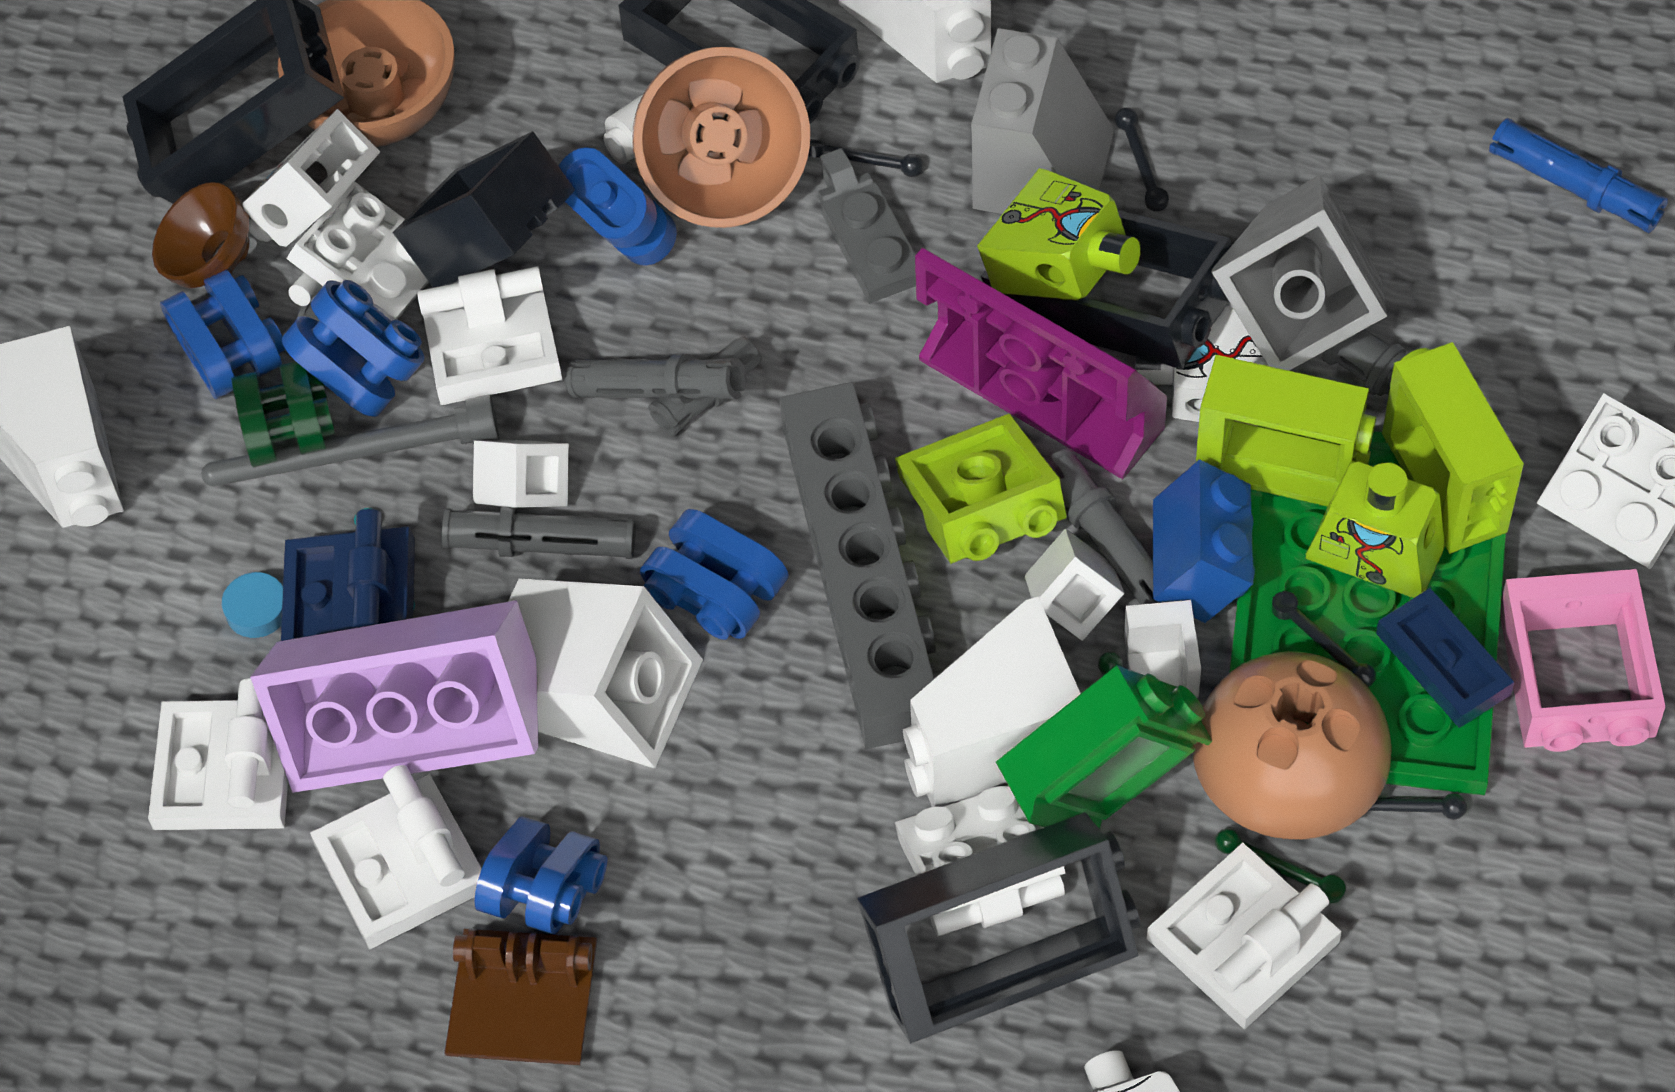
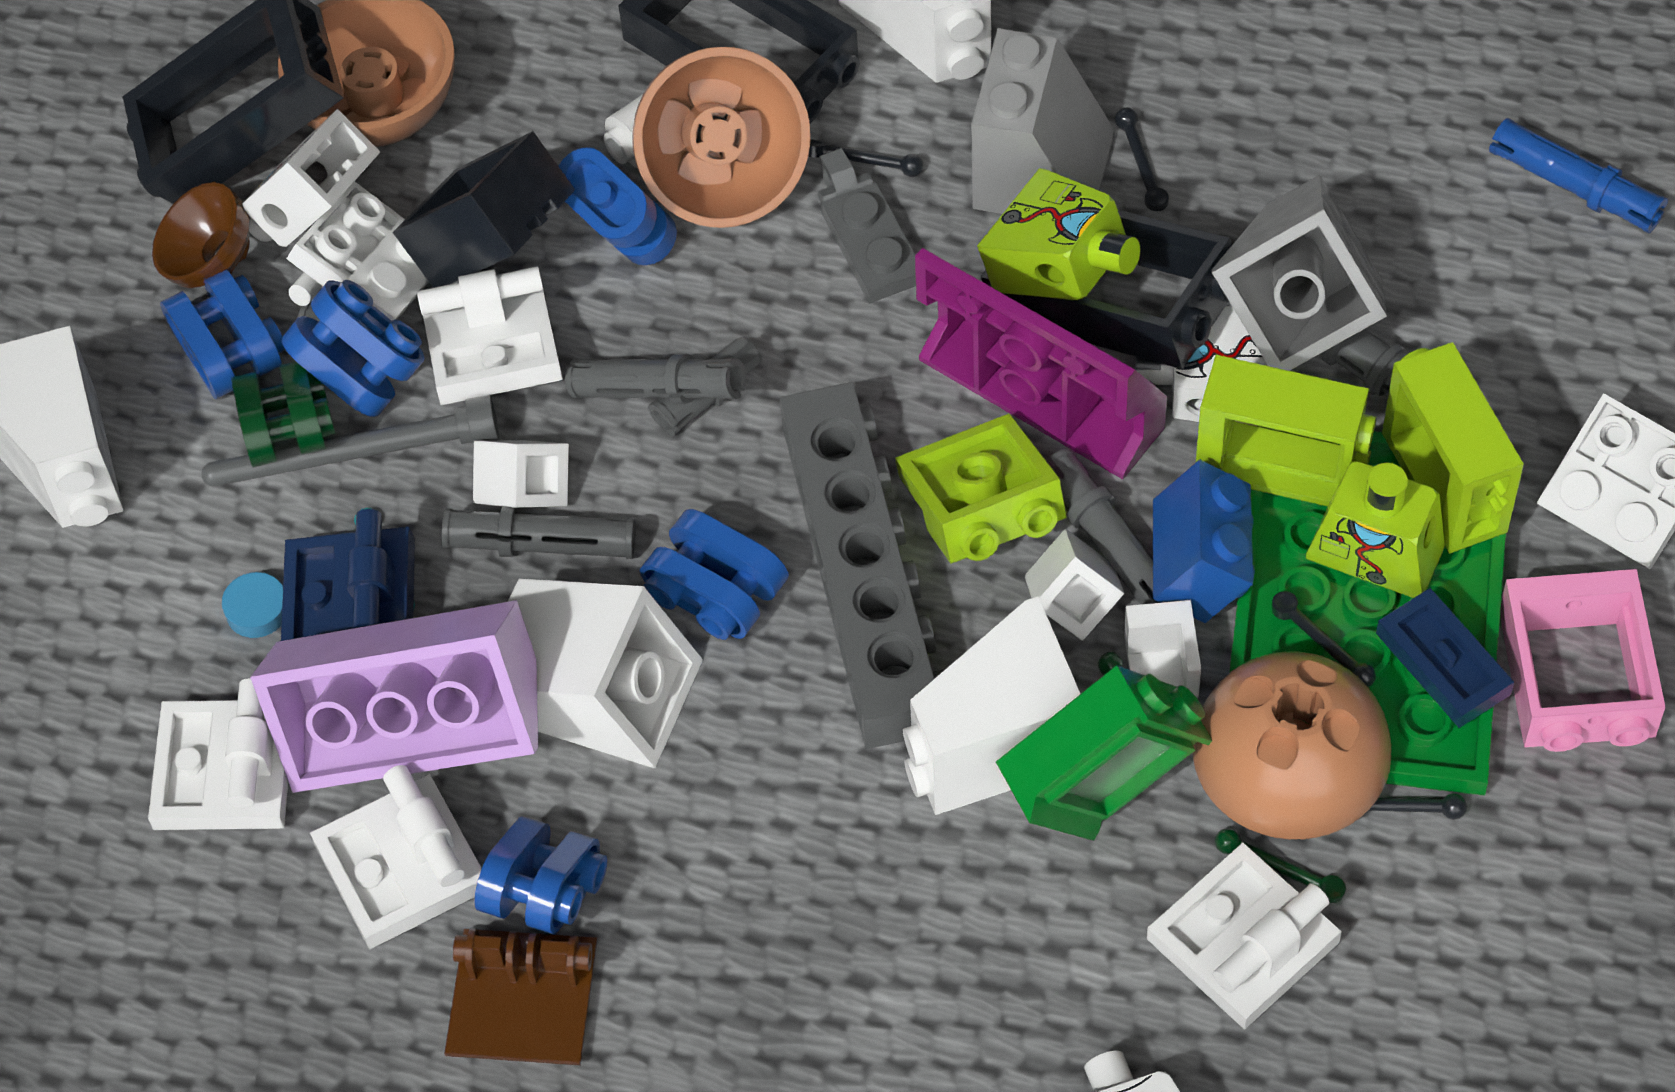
black window [857,812,1140,1044] -> none
white plate [895,785,1065,936] -> none

